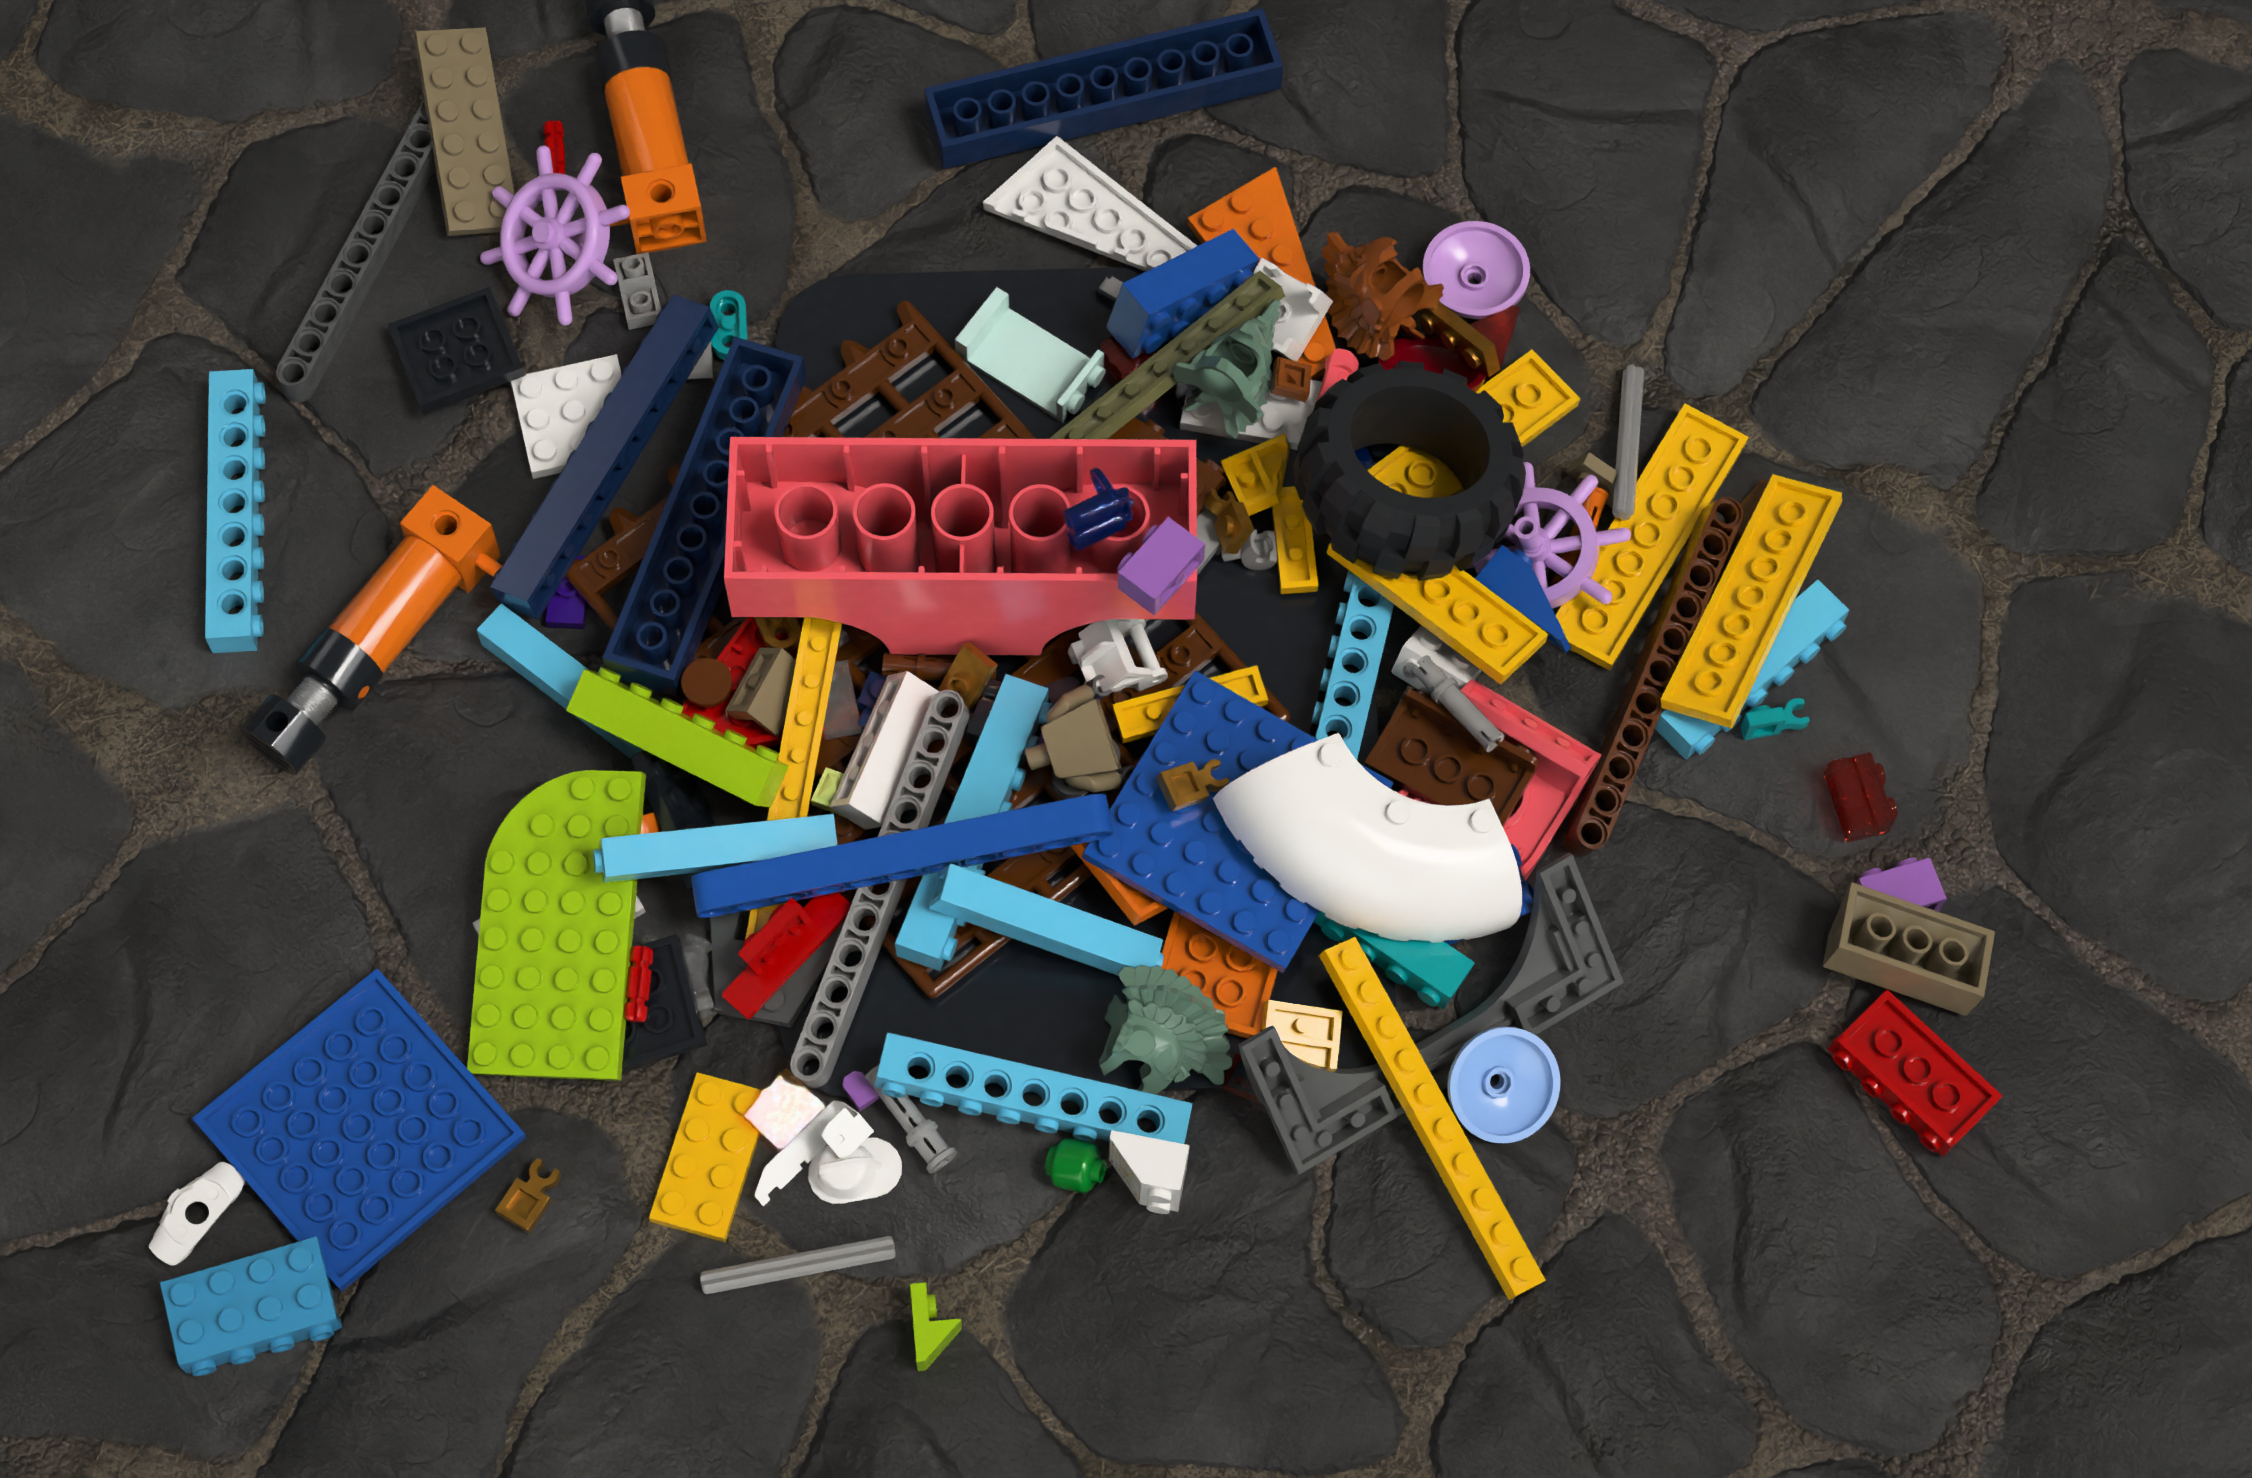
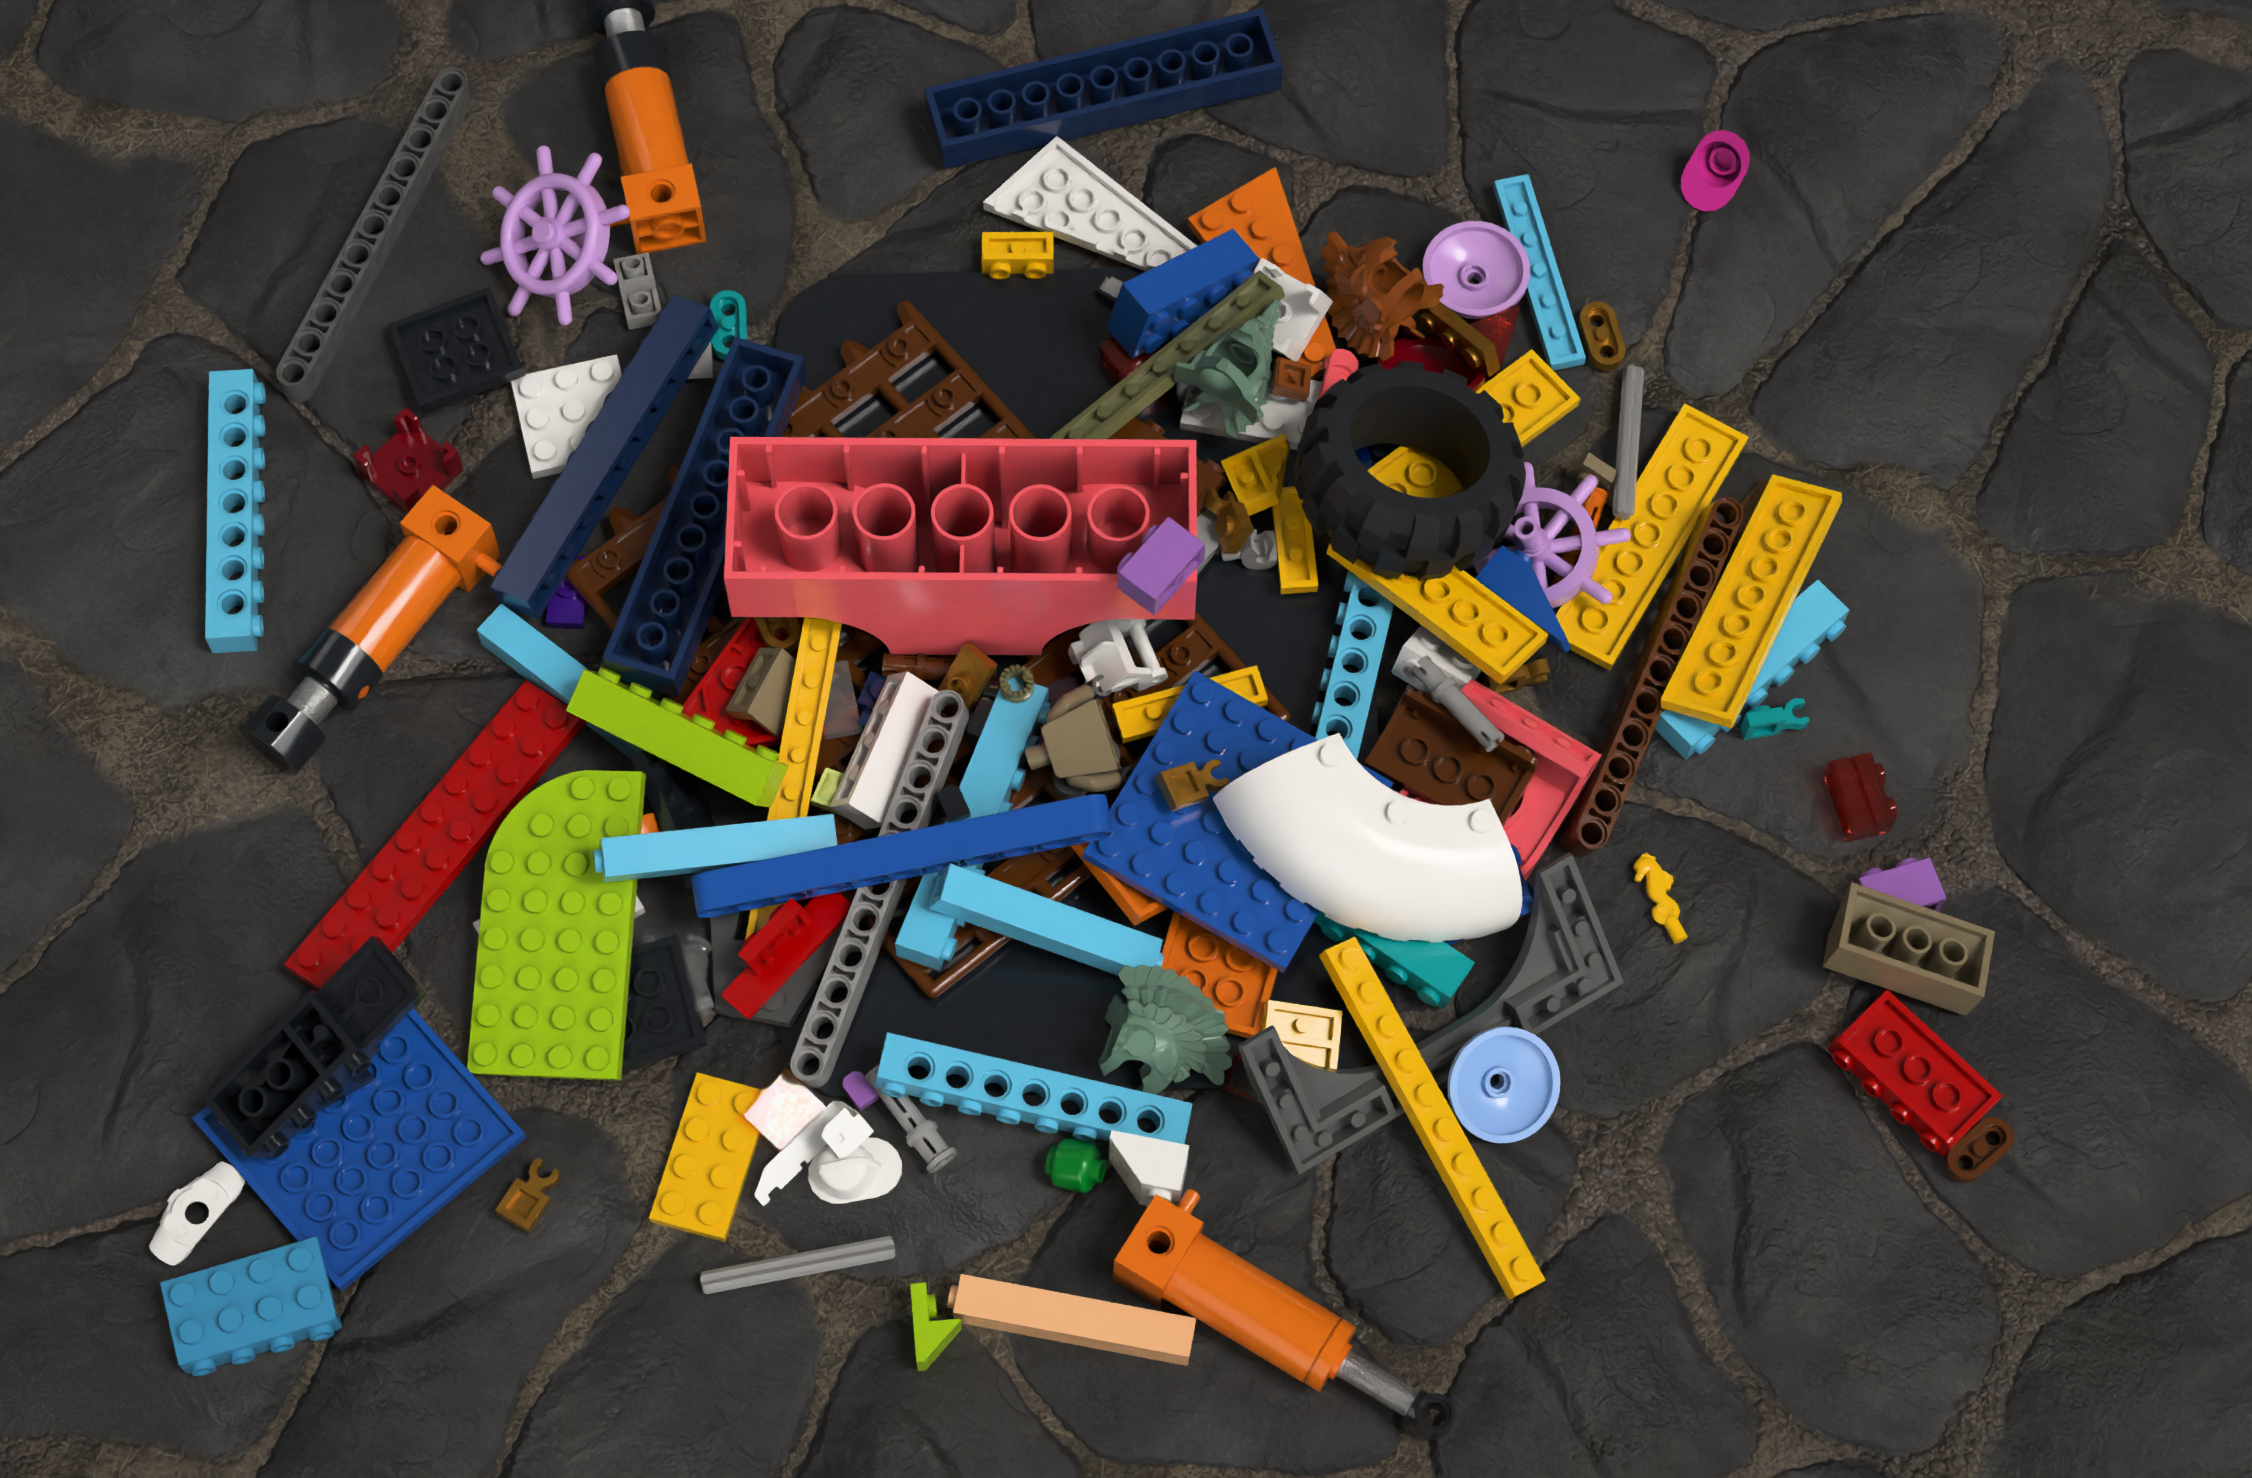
dark tan plate [414,27,515,236] -> none
red axle [543,120,566,174] -> none
red axle [624,946,653,1022] -> none
reddish brown piece [681,658,733,708] -> none
light aqua panel [955,287,1106,423] -> none
clear blue piece [1062,467,1134,552] -> none
none -> black wedge [203,936,427,1158]
none -> red plate [284,680,586,991]
none -> dark red panel [353,407,464,515]
none -> black piece [938,785,971,823]
none -> light nougat brick [947,1274,1196,1366]
none -> yellow bracket [982,232,1054,279]
none -> olive bush [999,665,1034,703]
none -> orange piece [1112,1189,1455,1441]
none -> pearl gold plate [1482,659,1550,695]
none -> medium azure plate [1493,174,1586,371]
none -> pearl gold plate [1578,301,1626,371]
none -> yellow animal [1633,852,1688,944]
none -> dark pink piece [1681,130,1750,211]
none -> reddish brown plate [1944,1117,2014,1183]

